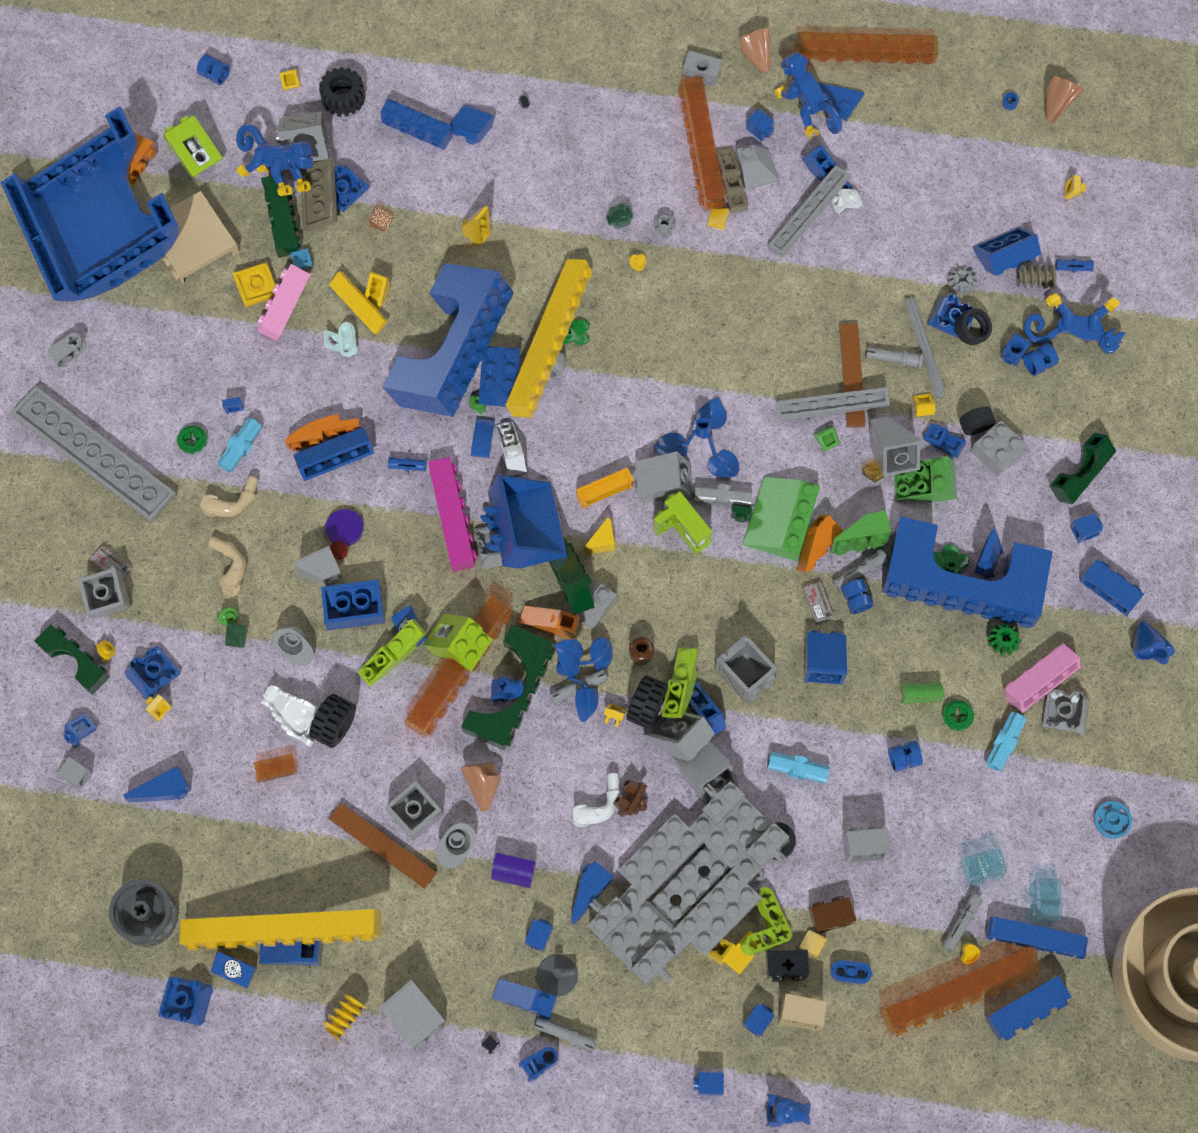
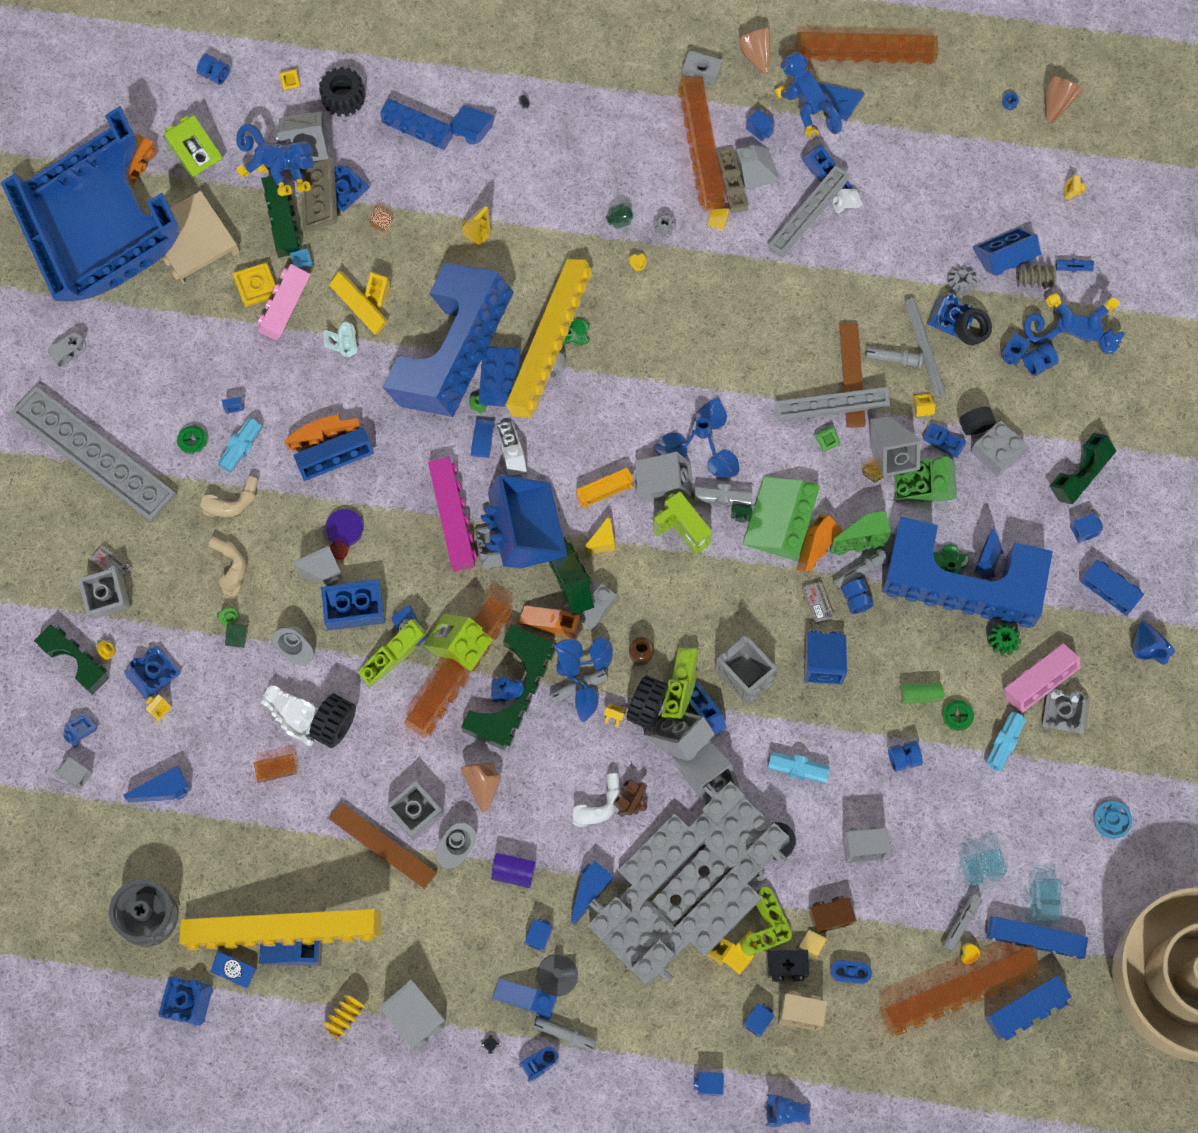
blue pin [388,457,427,472] -> none

